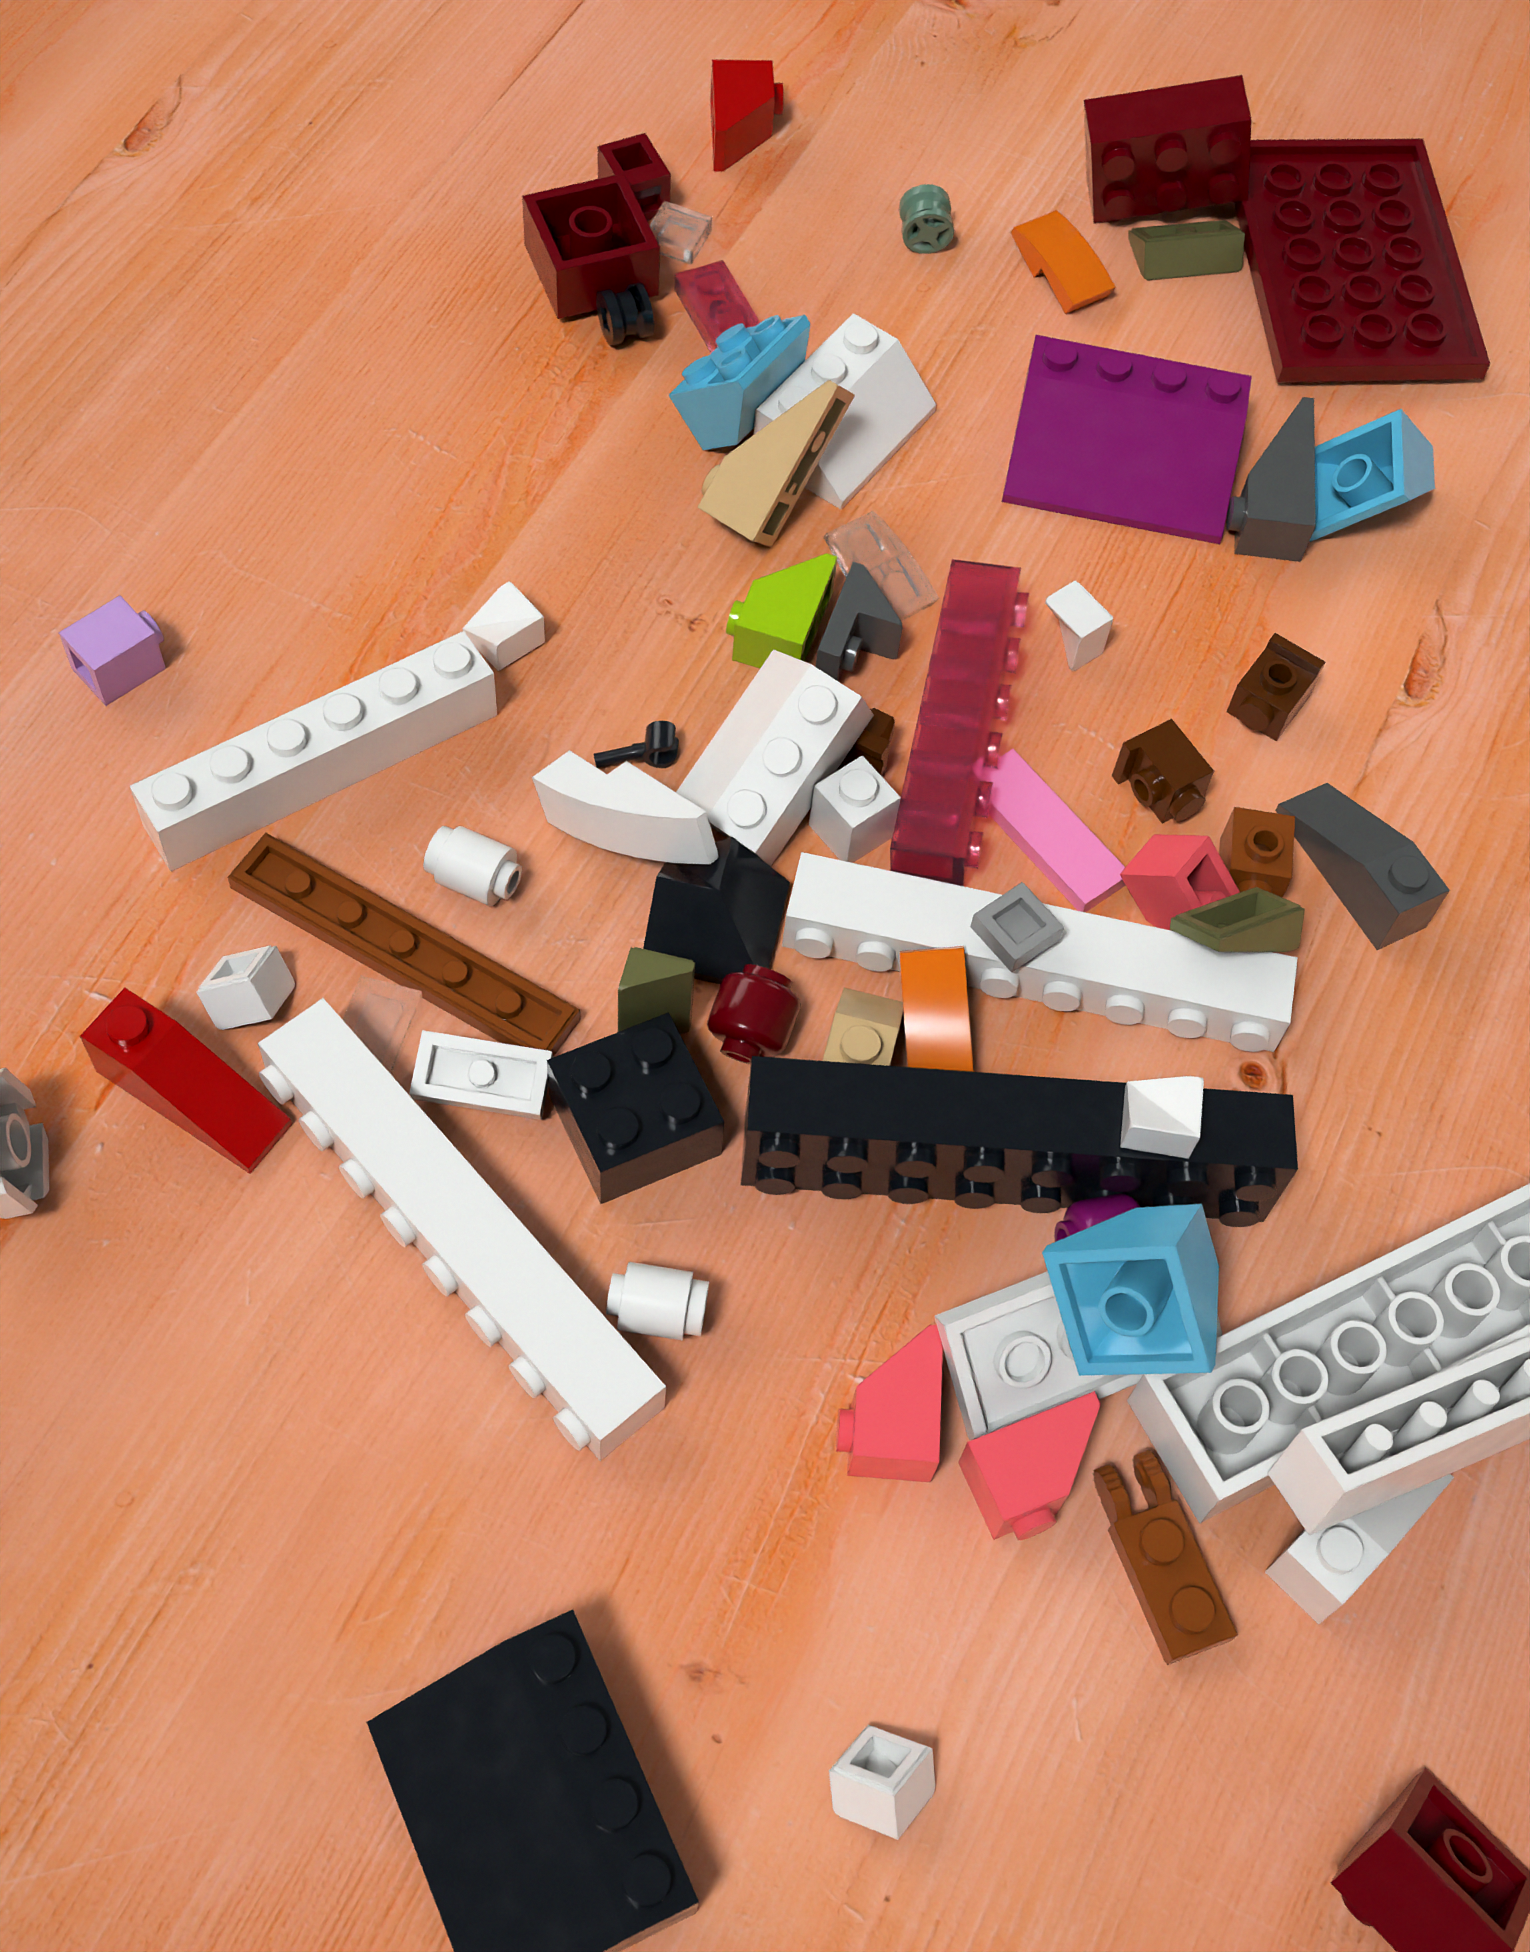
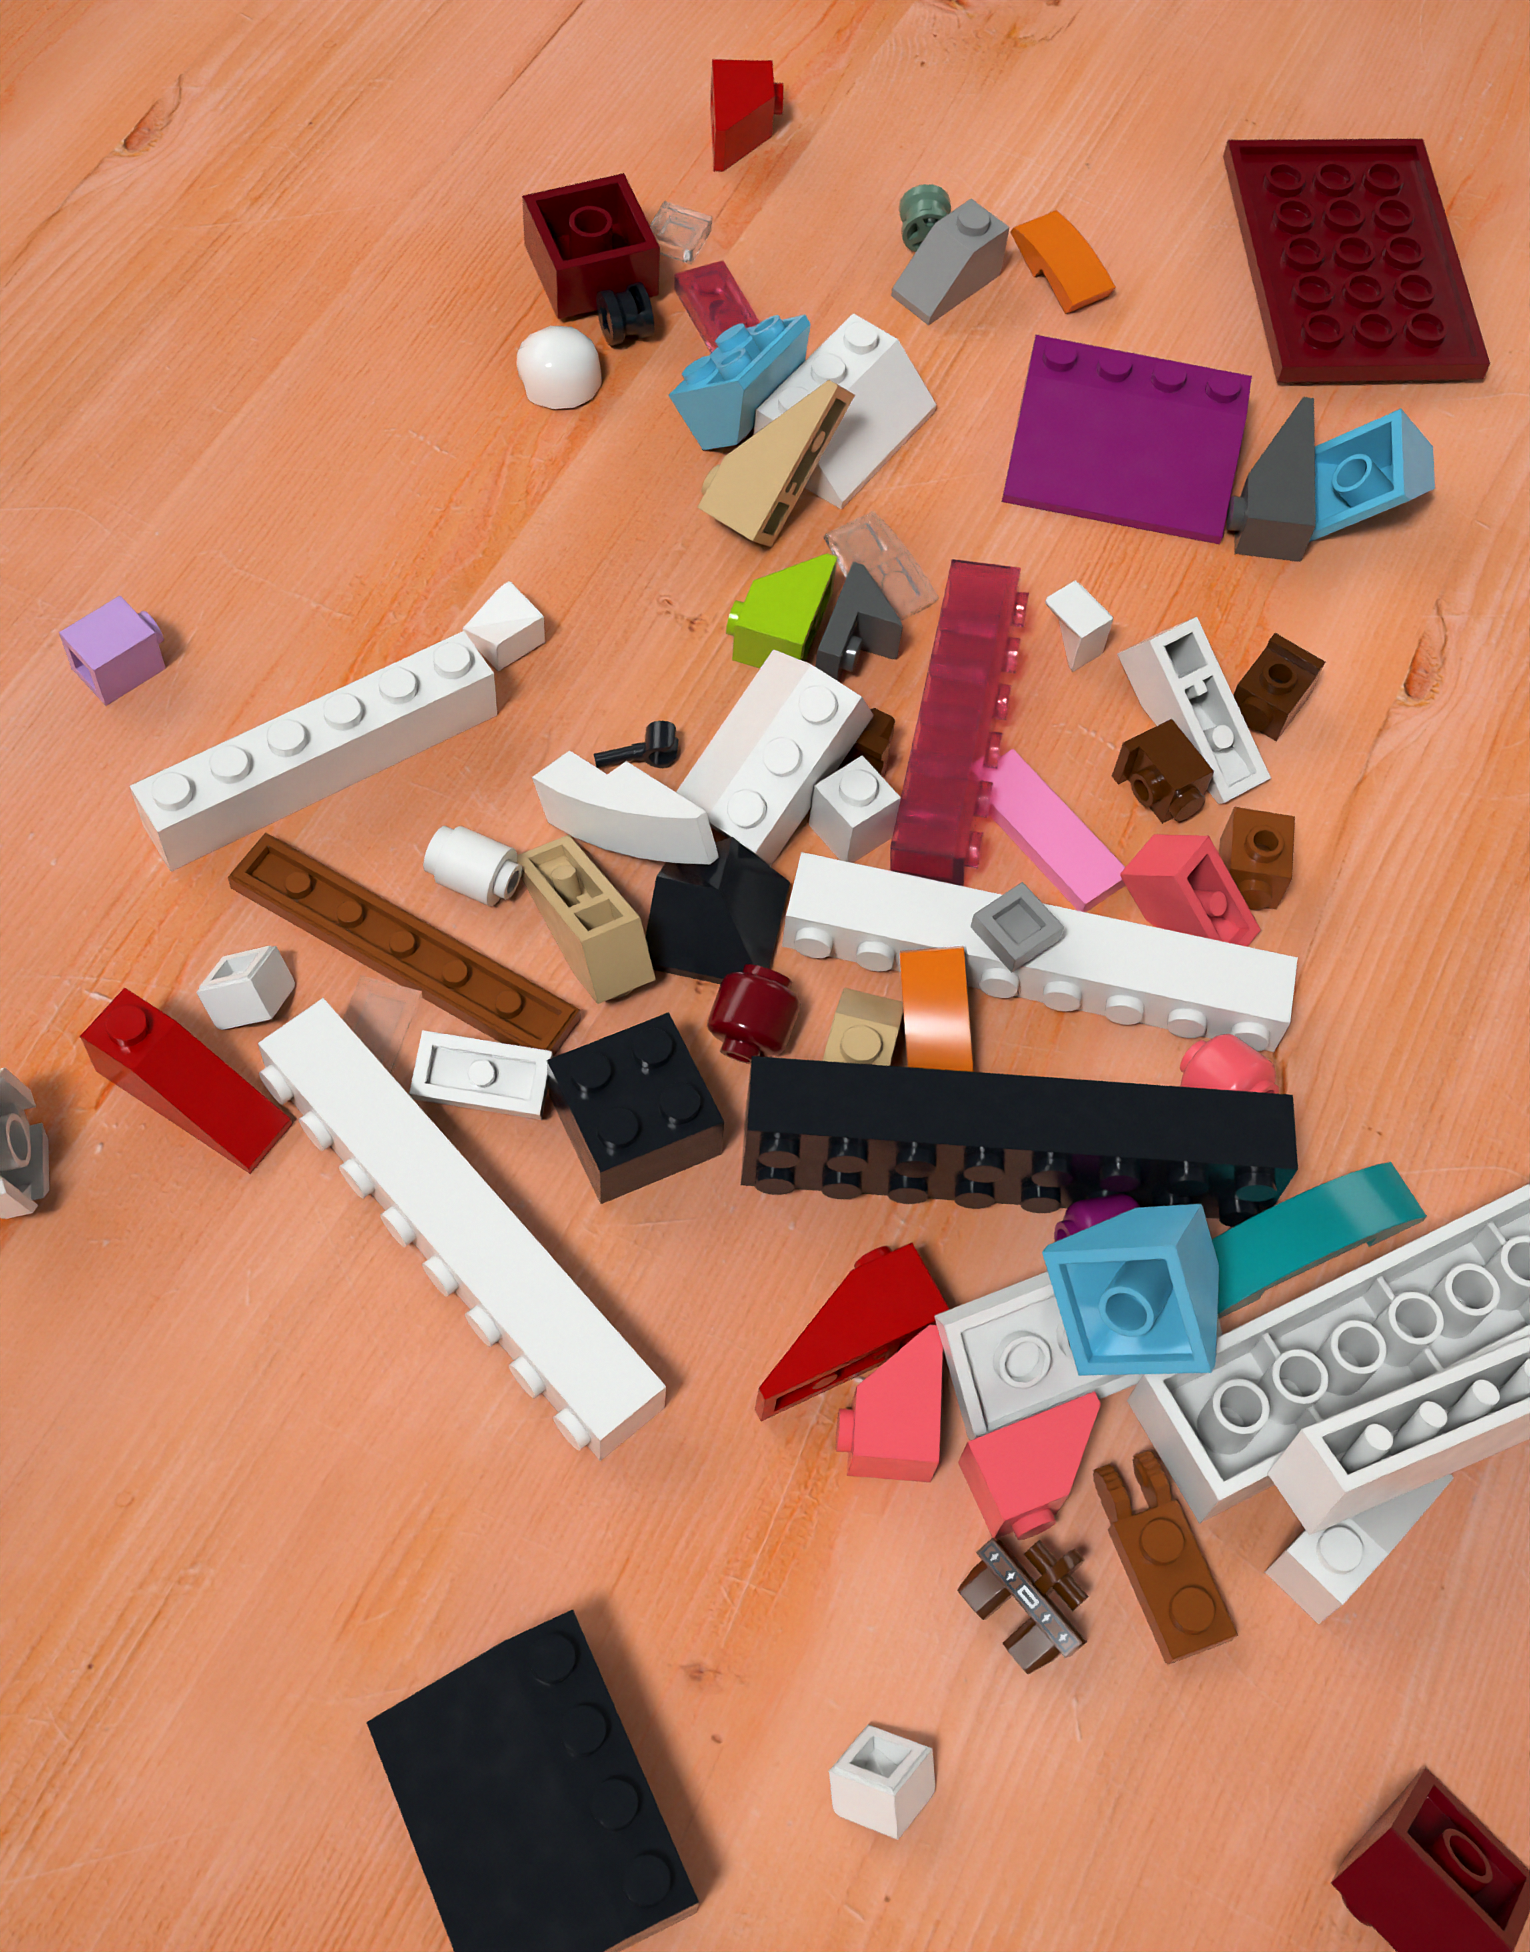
dark red brick [597,133,671,221] -> none
white brick [606,1262,709,1341] -> none
olive slope [618,947,695,1034] -> none
dark red brick [1084,75,1252,223] -> none
white slope [1120,1076,1204,1159] -> none
olive slope [1128,220,1245,280] -> none
olive slope [1170,887,1305,952] -> none
dark grey slope [1275,783,1450,950] -> none
none -> tan slope [516,835,656,1004]
none -> white hair [517,326,602,409]
none -> red slope [755,1242,950,1421]
none -> light grey slope [891,199,1010,325]
none -> reddish brown hips [957,1538,1089,1674]
none -> white slope [1117,617,1271,804]
none -> coral head [1180,1034,1279,1094]
none -> teal slope [1212,1162,1427,1319]

